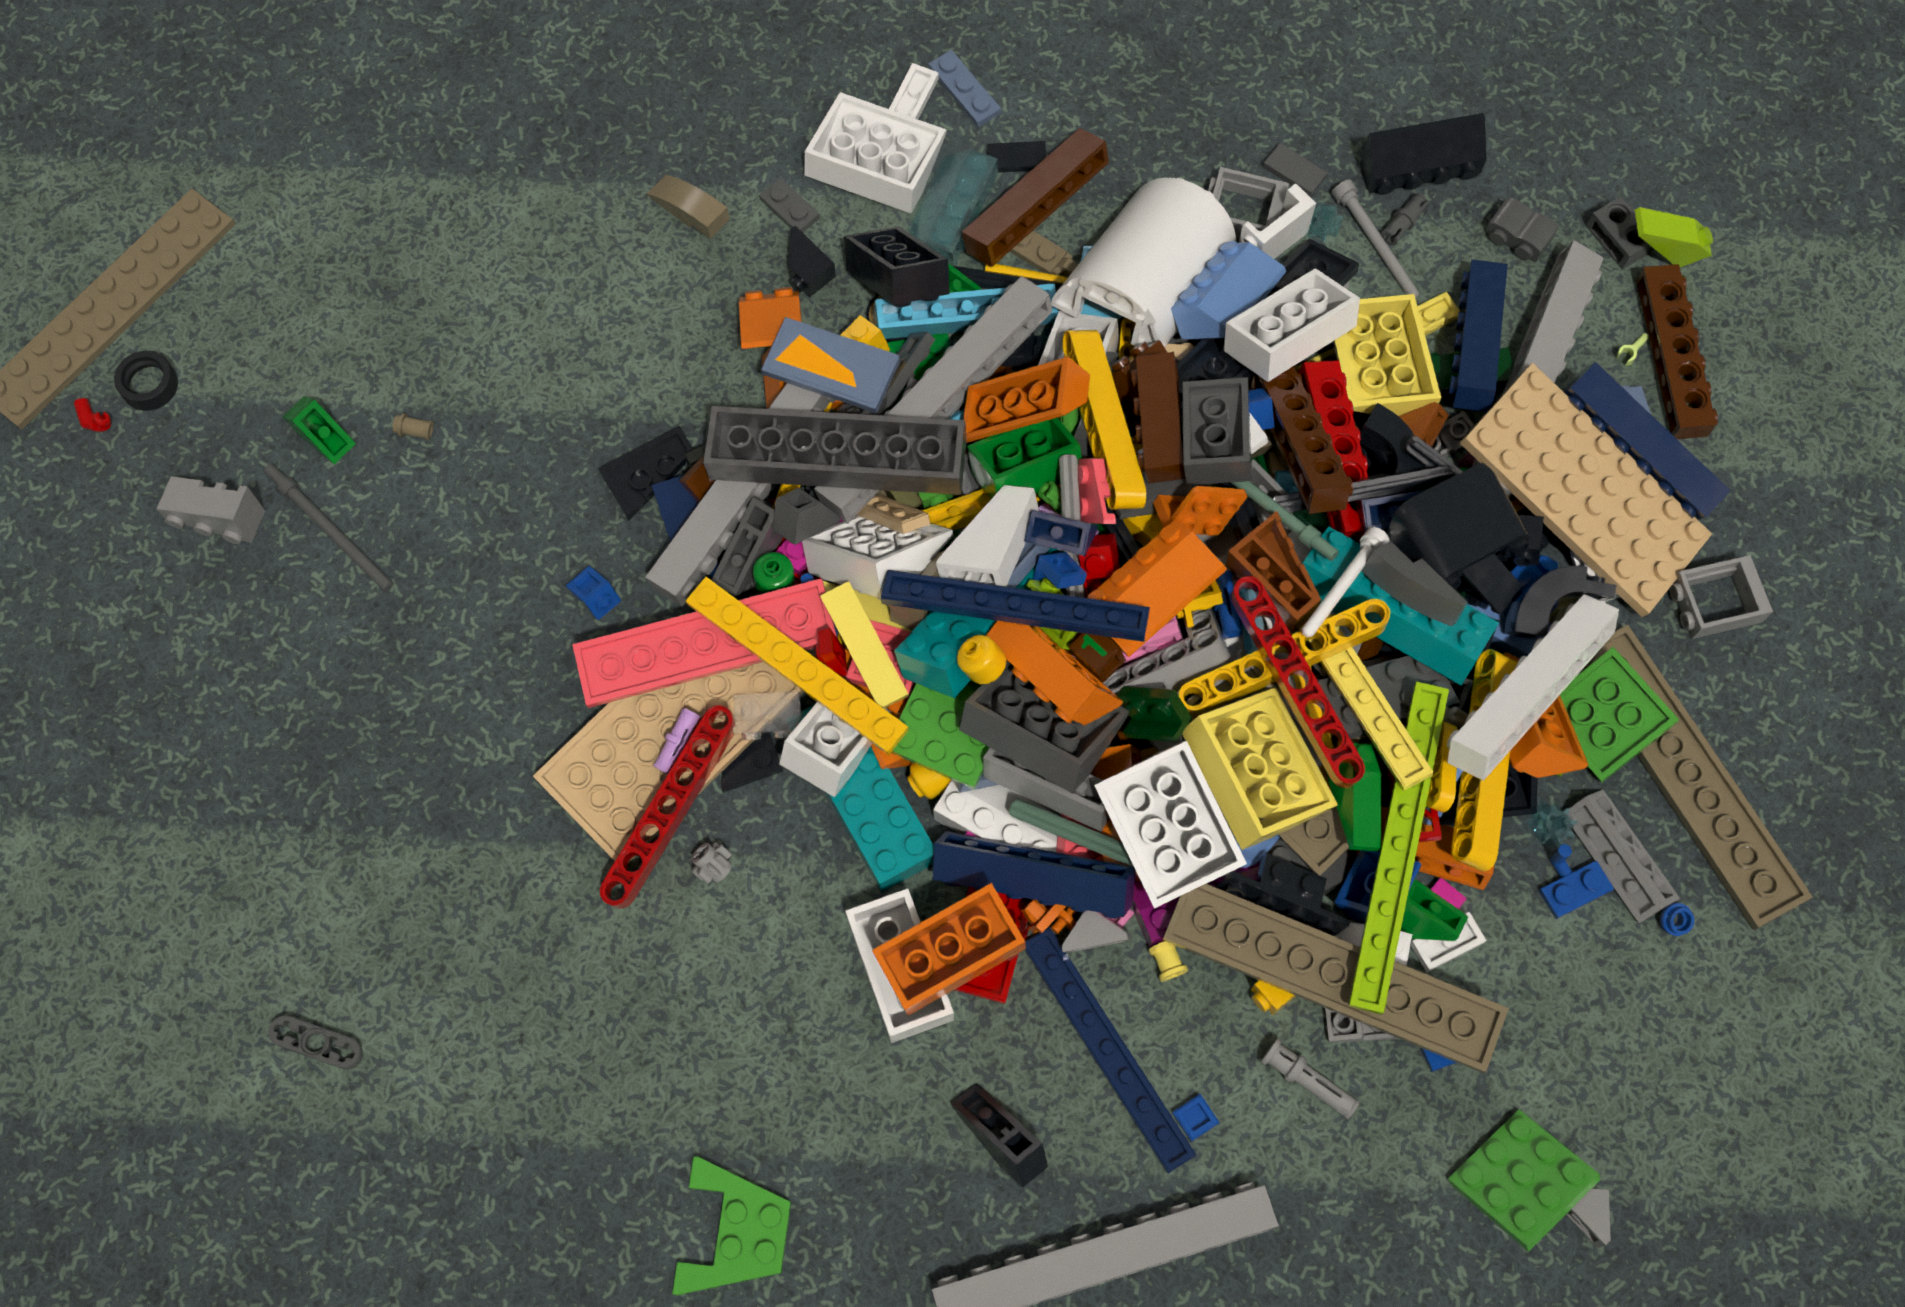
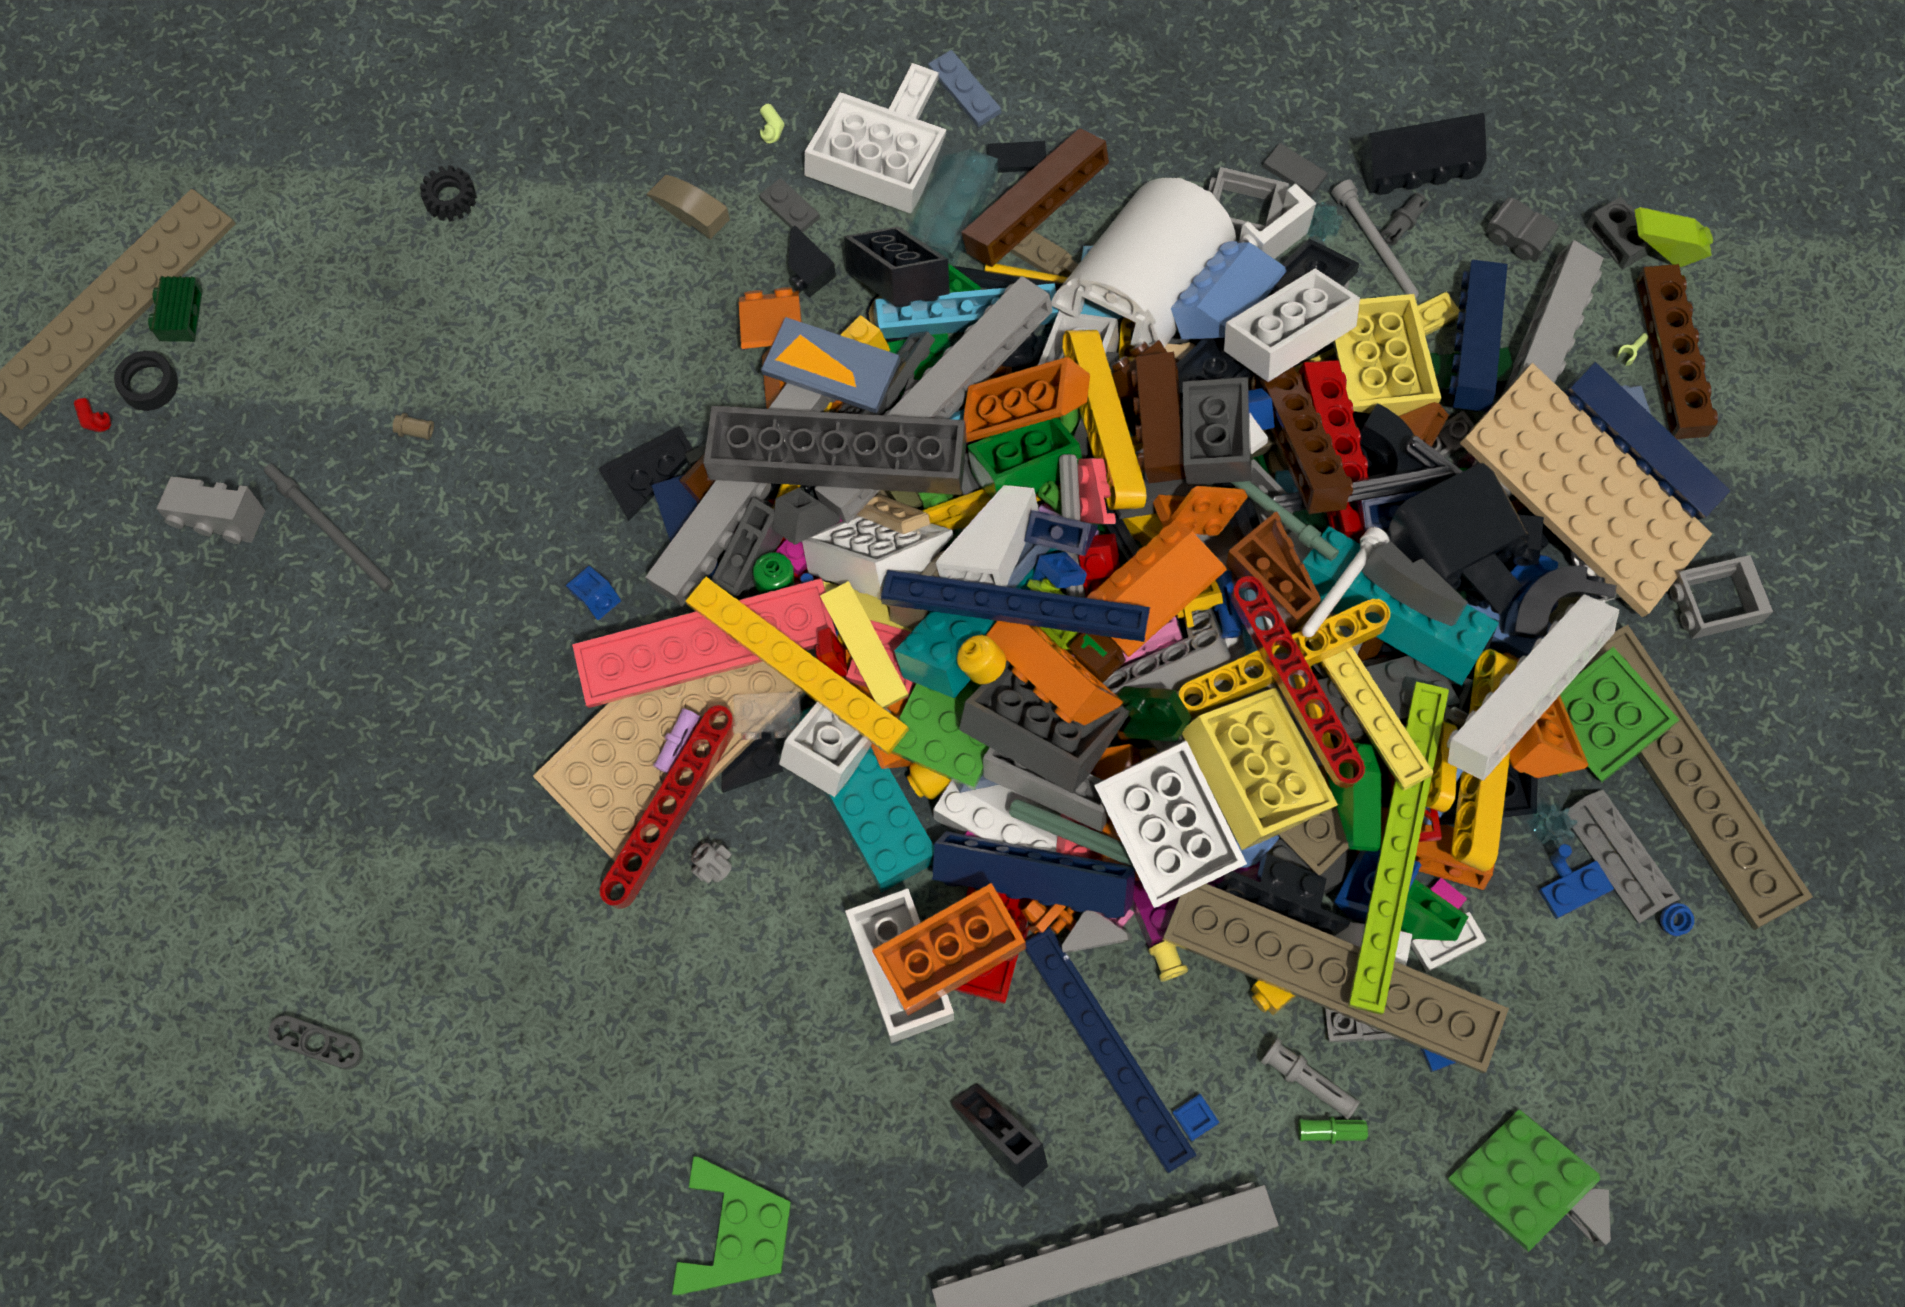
green slope [282,396,356,464] -> none
none -> dark green brick [148,276,203,342]
none -> black tyre [420,165,477,222]
none -> yellowish green arm [760,104,784,143]
none -> bright green axle [1298,1116,1368,1144]

